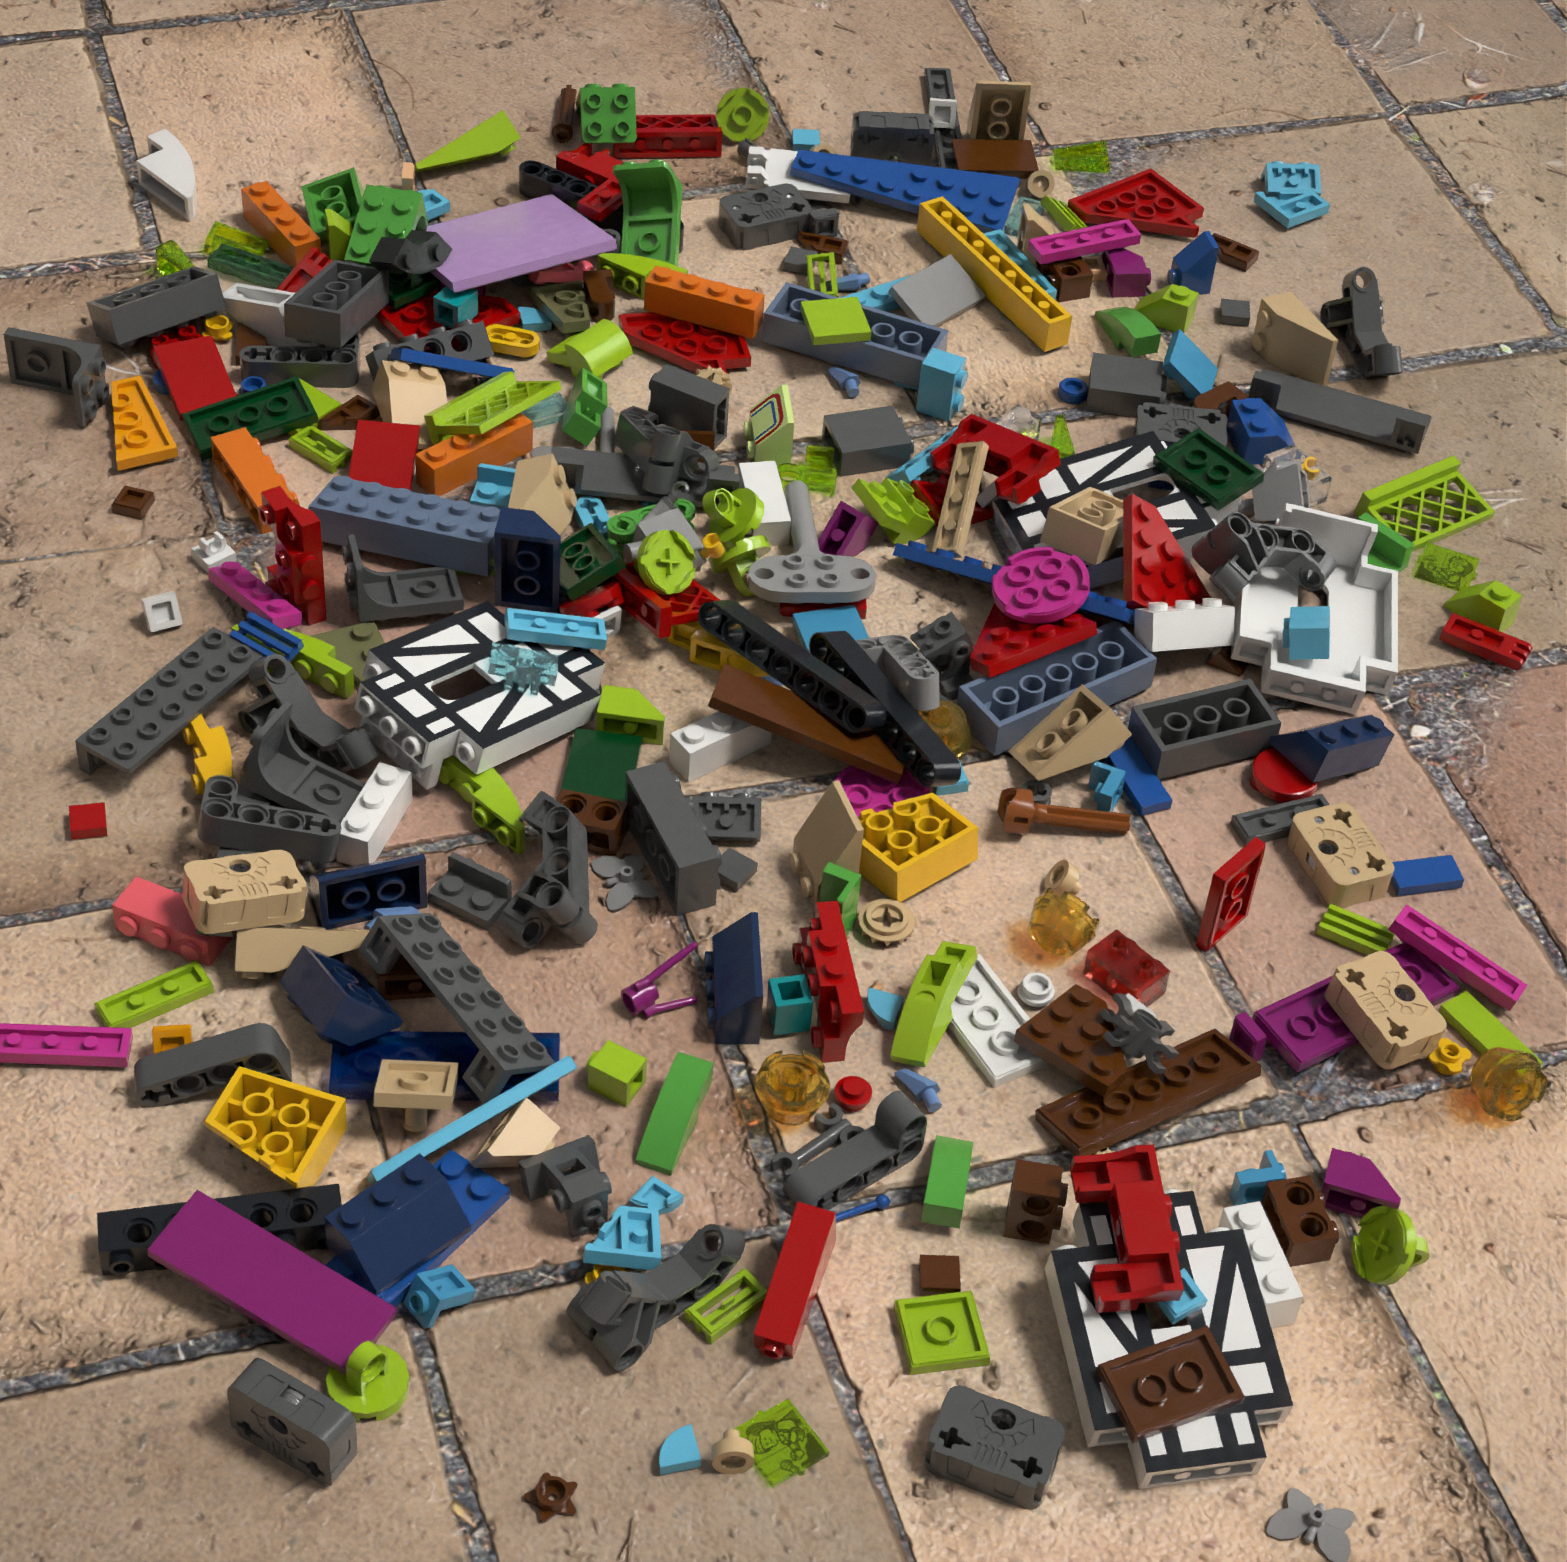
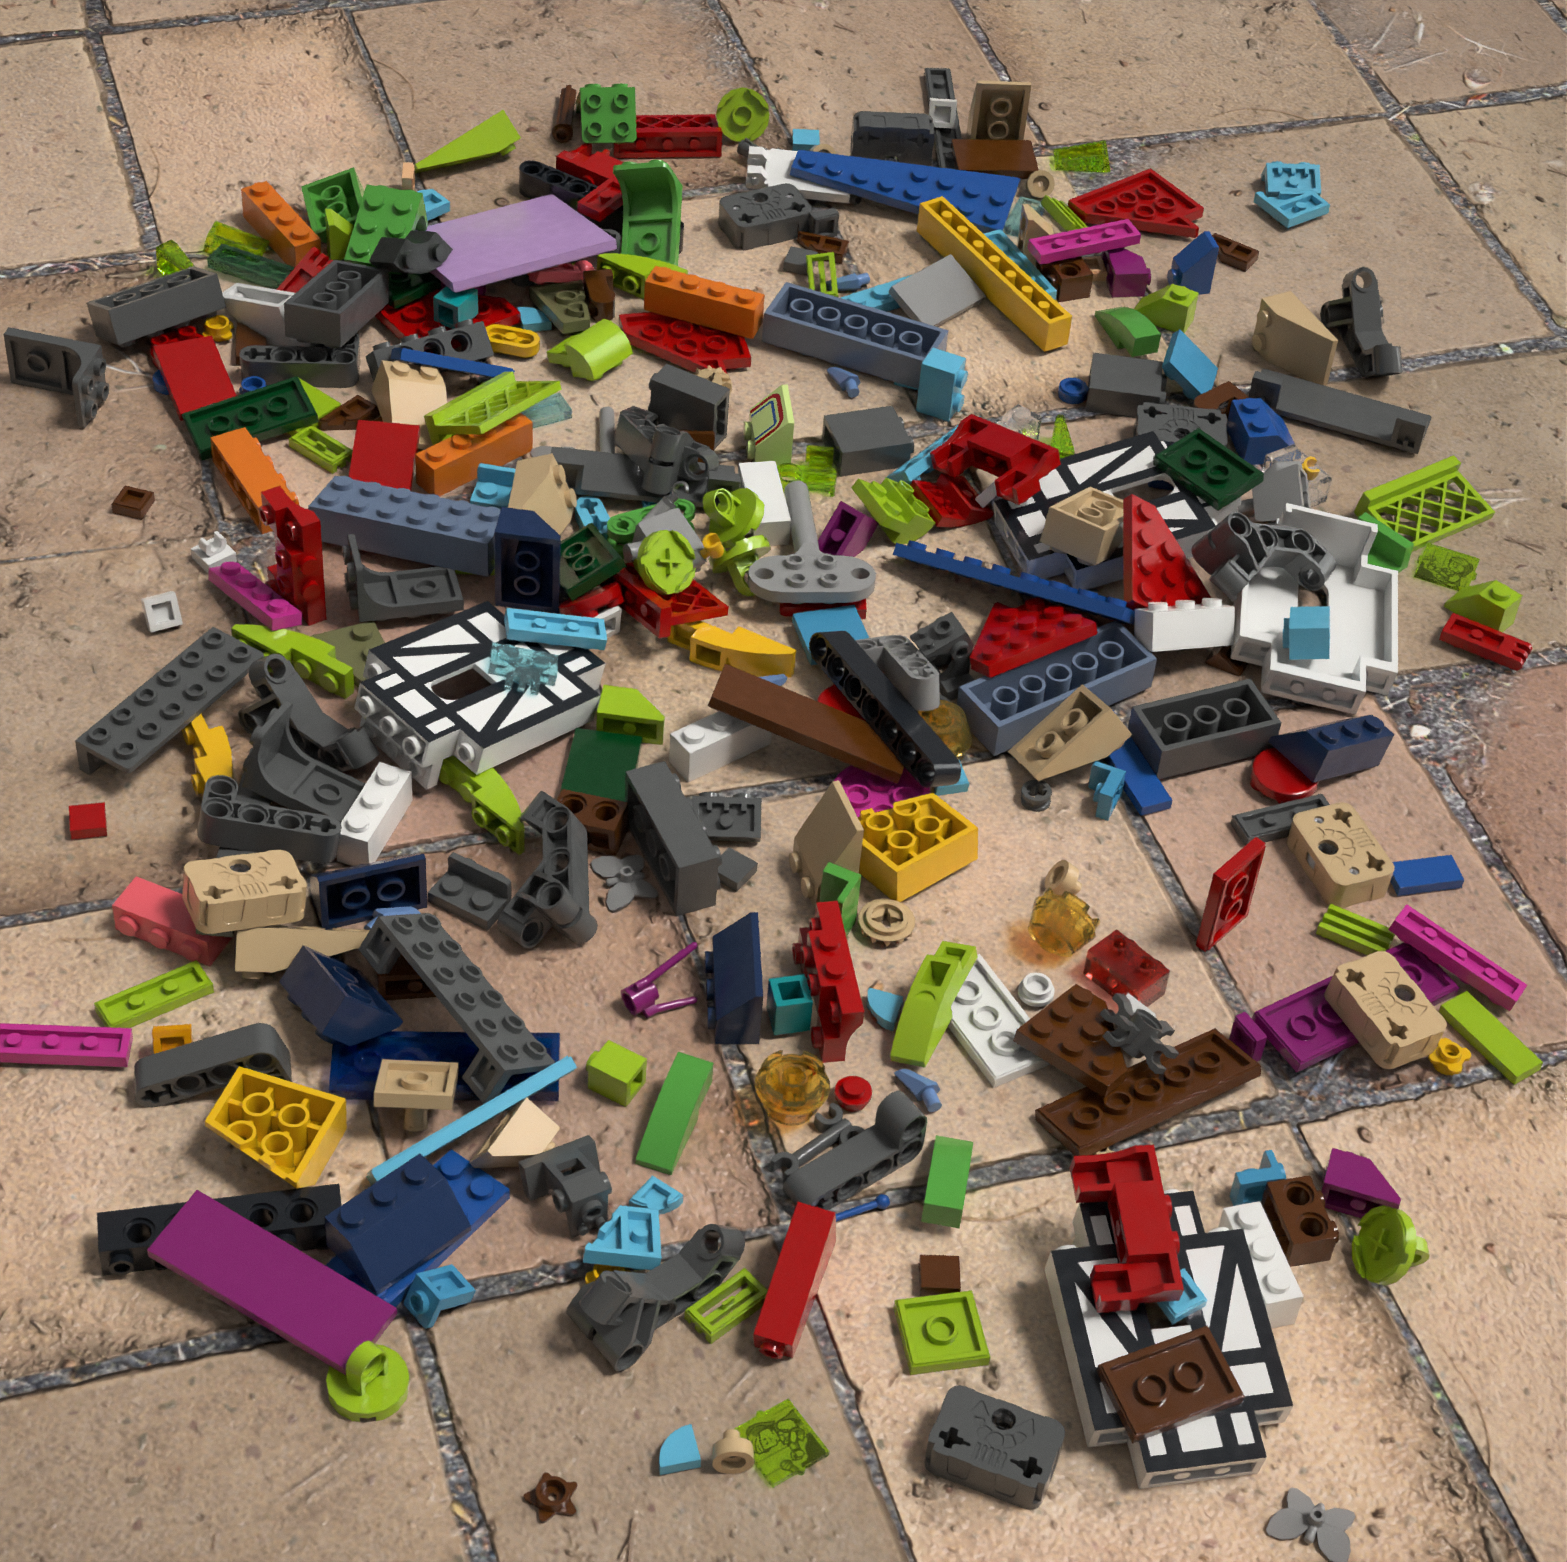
light orange wing [111,375,178,471] -> none
white slope [136,129,197,222] -> none
dark grey axle [227,1358,358,1486] -> none
blue tile [229,611,304,661] -> none
bright green slope [562,367,608,446] -> none
black beam [698,599,887,733] -> none
lime tile [800,297,872,345] -> none
tan tile [931,441,989,558] -> none
dark pink tile [992,547,1090,624] -> none
dark orange piece [997,787,1130,836] -> none
reddish brown brick [1003,1159,1068,1244] -> none
dark grey tile [1220,298,1250,326] -> none
clear yellow cone [1470,1047,1547,1121] -> none

